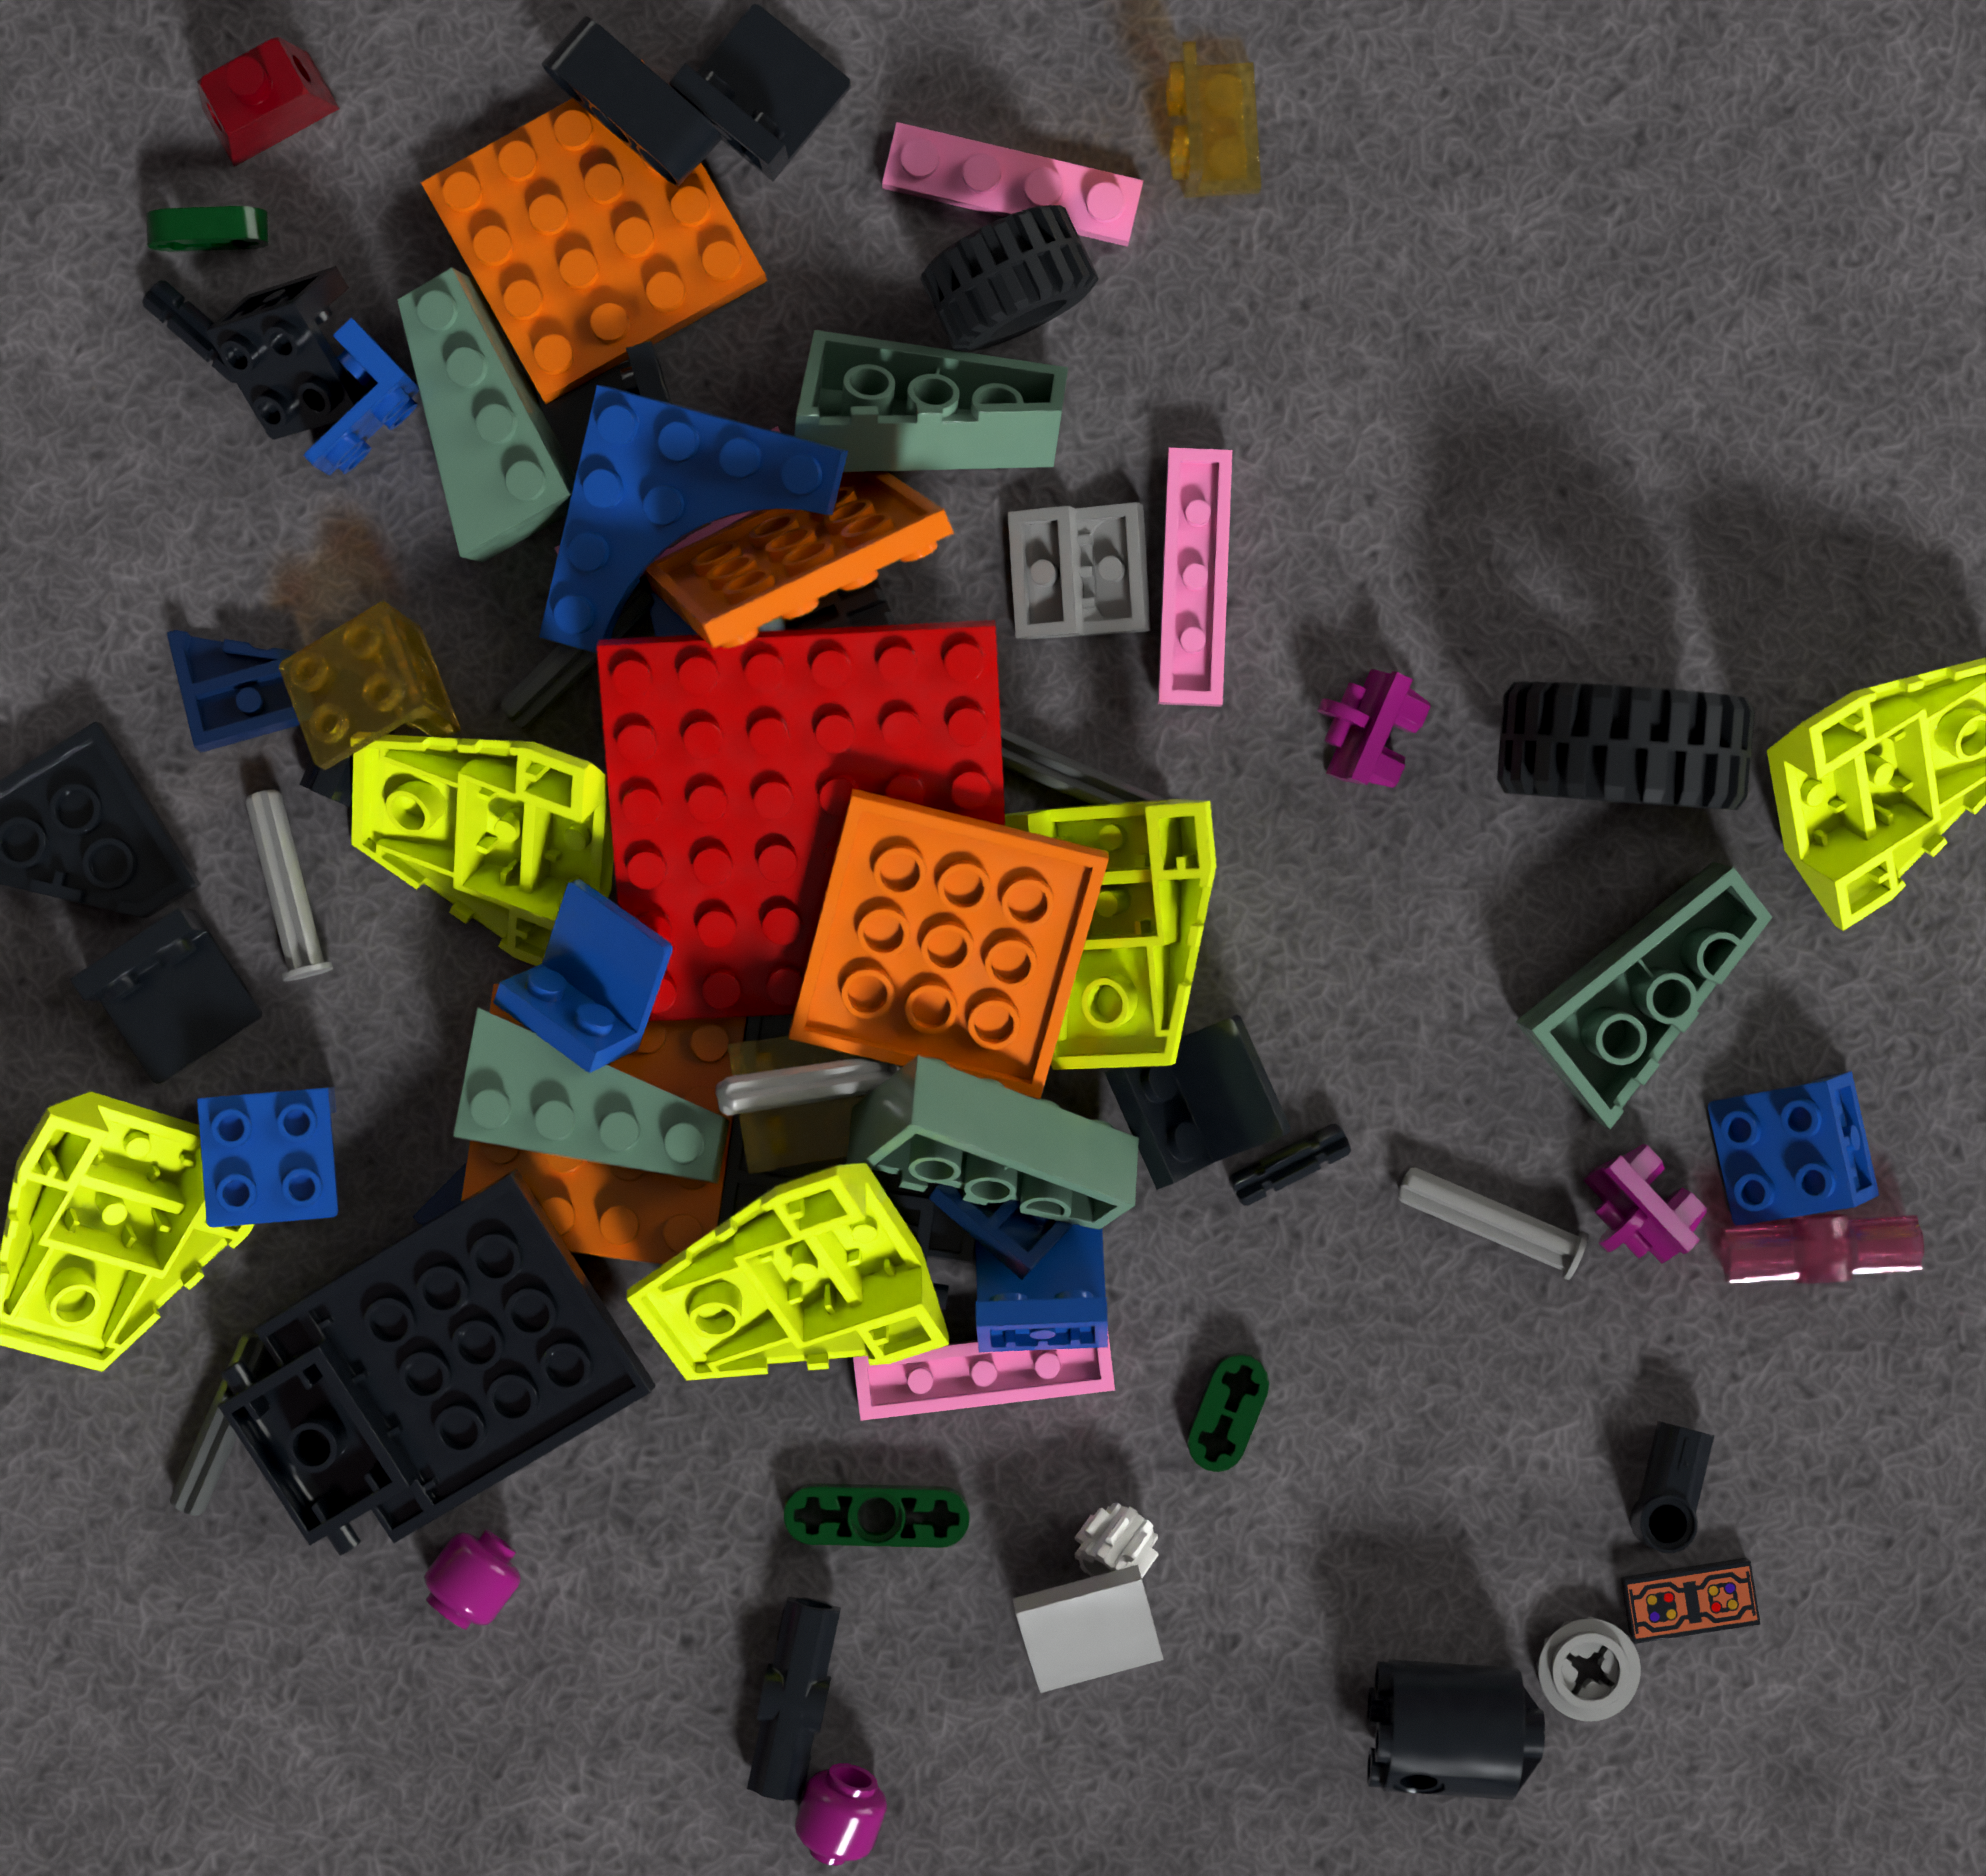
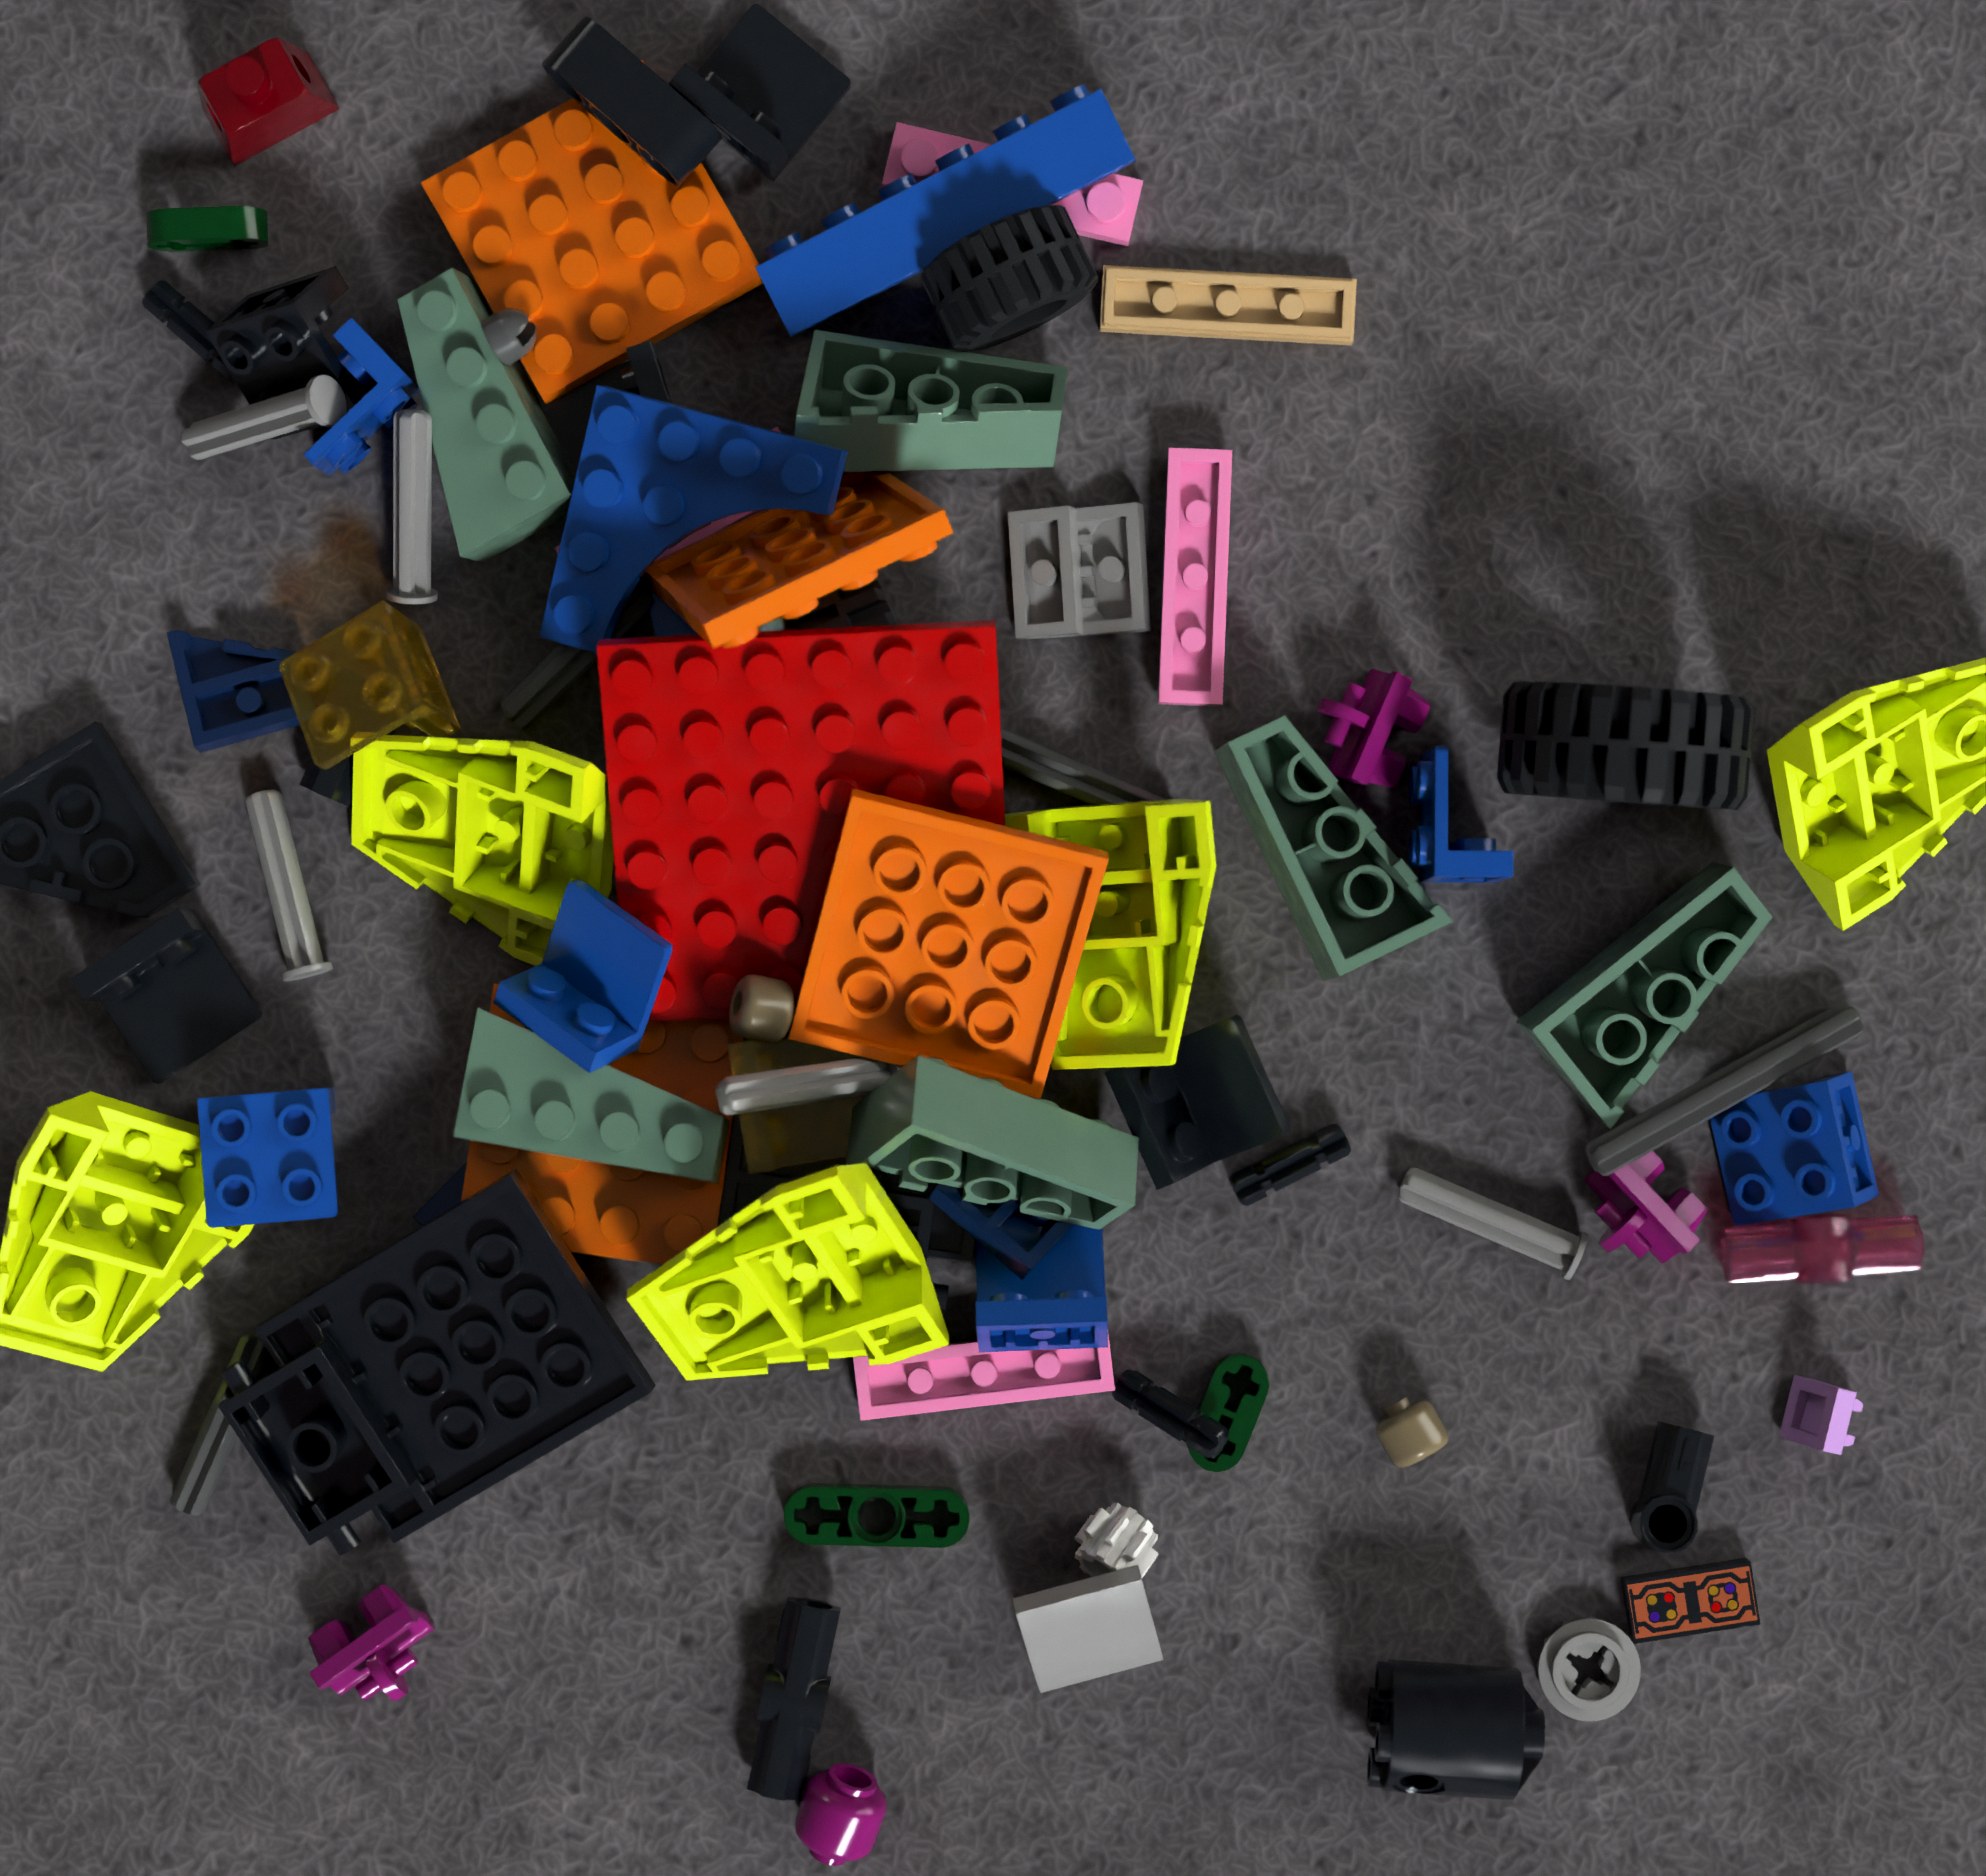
magenta head [424,1530,521,1630] -> none
clear yellow bracket [1166,41,1261,198] -> none
none -> light grey axle [181,375,347,460]
none -> magenta hips [308,1585,435,1701]
none -> light grey axle [386,409,438,605]
none -> dark grey hinge [481,308,537,366]
none -> dark tan piece [729,974,796,1043]
none -> blue brick [755,84,1136,337]
none -> tan tile [1099,265,1357,345]
none -> black axle [1112,1370,1229,1458]
none -> sand green wedge [1214,715,1453,981]
none -> dark tan piece [1376,1397,1449,1468]
none -> blue bracket [1409,746,1513,883]
none -> dark grey axle [1585,1002,1864,1176]
none -> lavender tile [1779,1375,1863,1455]

